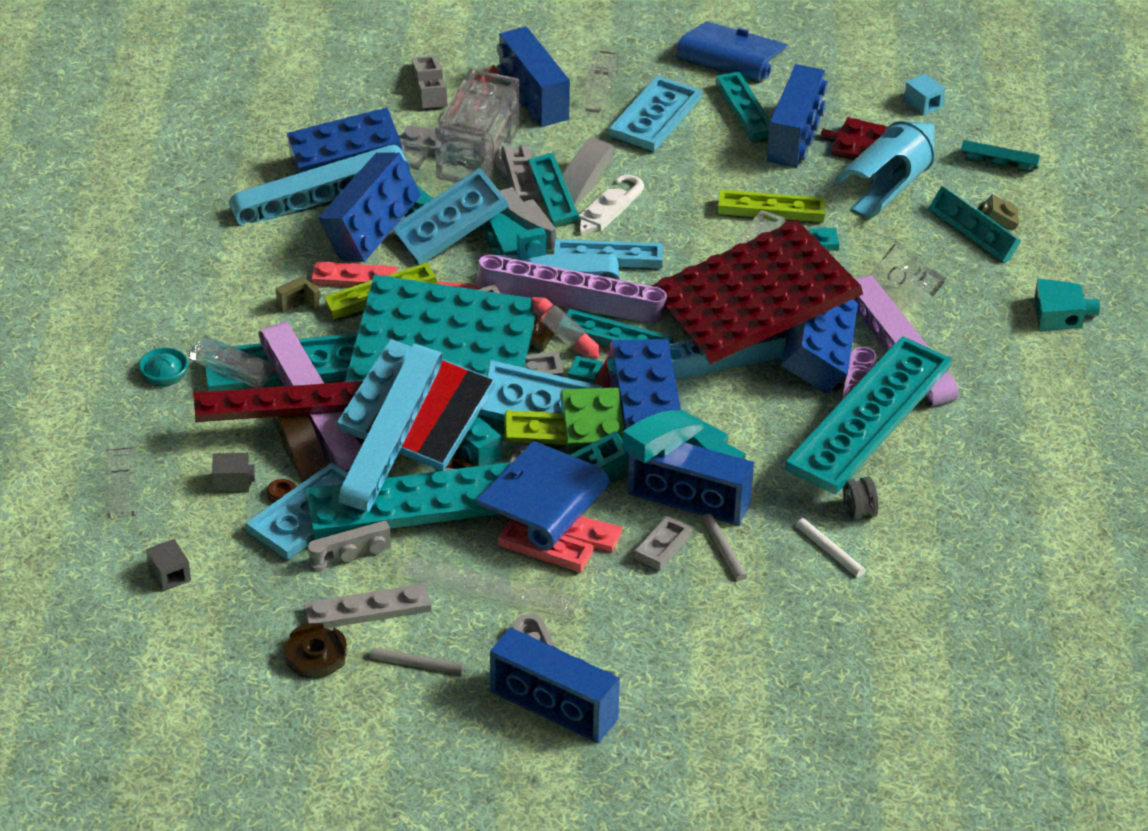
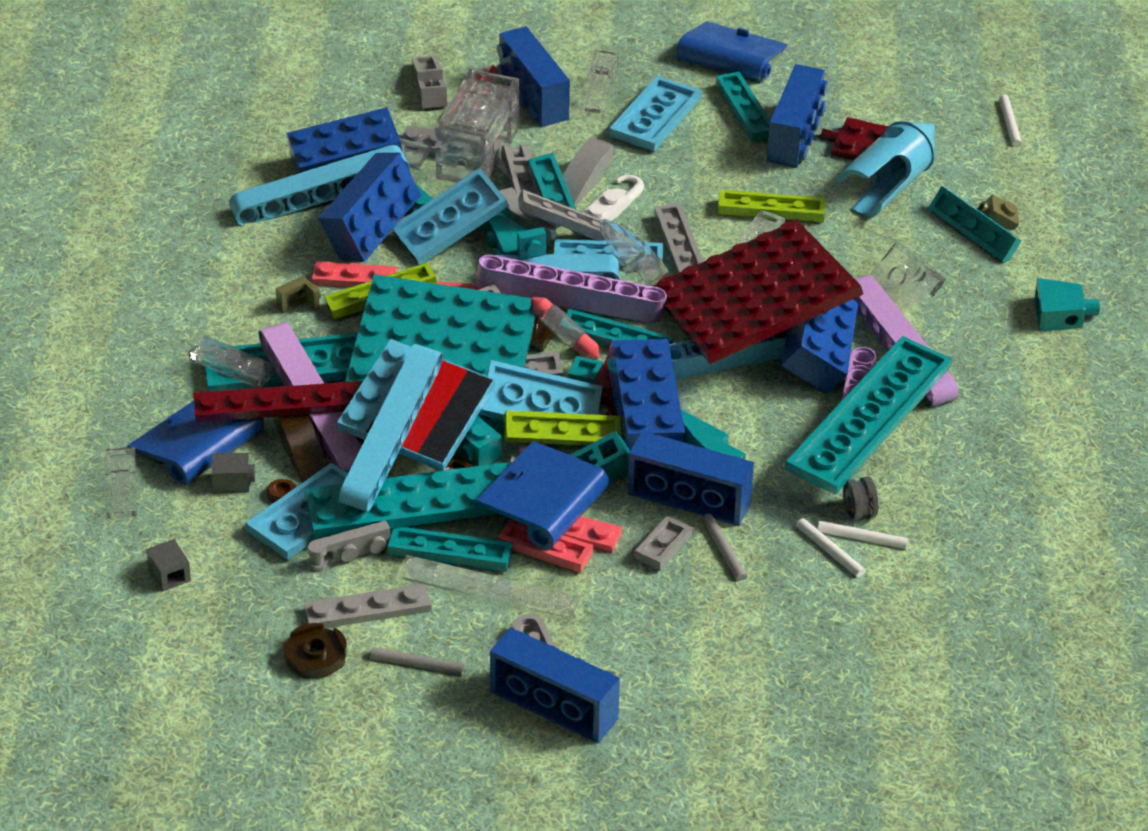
teal hat [138,347,189,386] -> none
bright green plate [560,388,624,447] -> none
teal slope [622,410,705,463] -> none
teal plate [809,227,840,251] -> none
medium azure brick [904,74,945,115] -> none
teal plate [961,140,1041,171] -> none
none -> blue door [127,400,264,486]
none -> teal plate [387,527,513,572]
none -> light grey plate [518,189,622,241]
none -> clear slope [600,218,669,286]
none -> light grey plate [654,203,703,274]
none -> white bar [818,521,908,550]
none -> white bar [999,95,1022,146]

